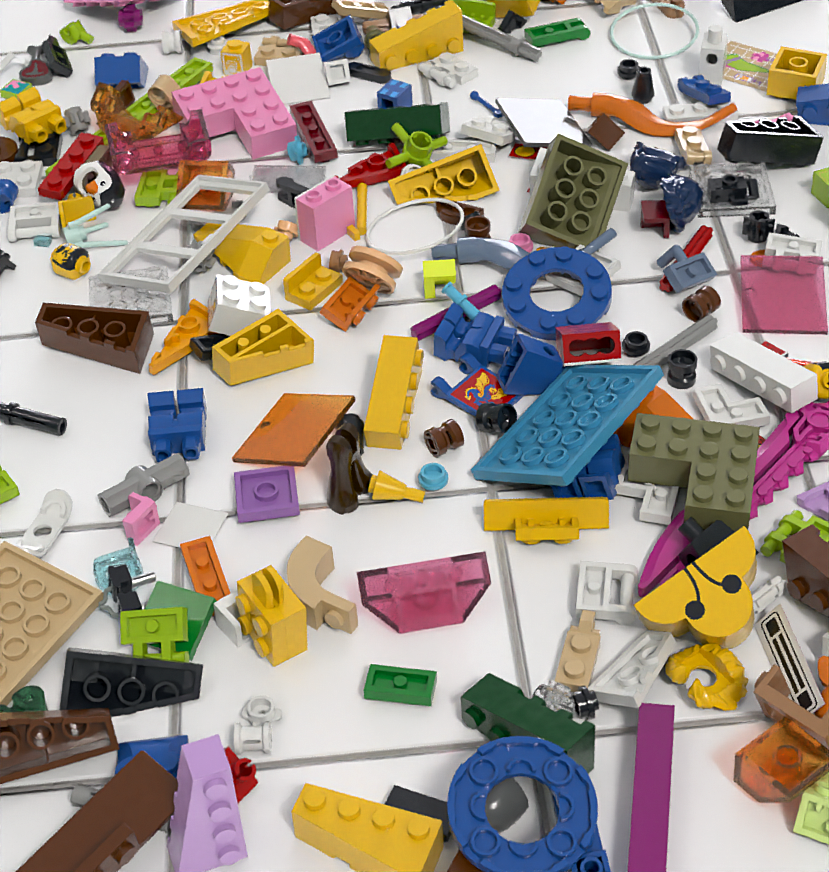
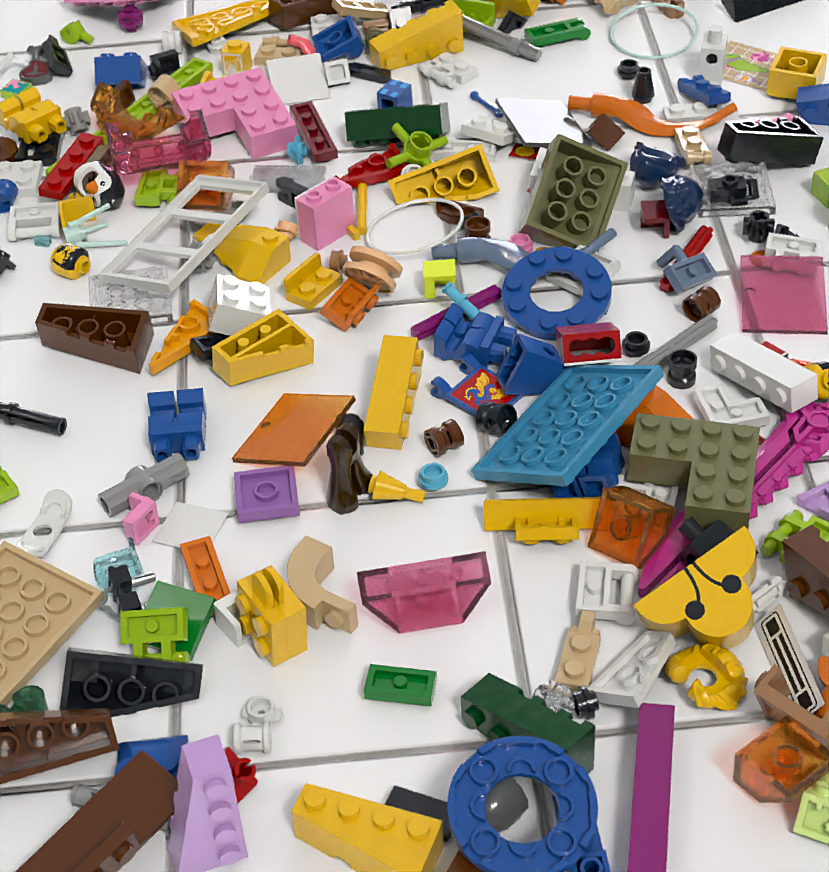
none -> black bracket [148,49,180,80]
none -> clear orange slope [587,486,676,569]

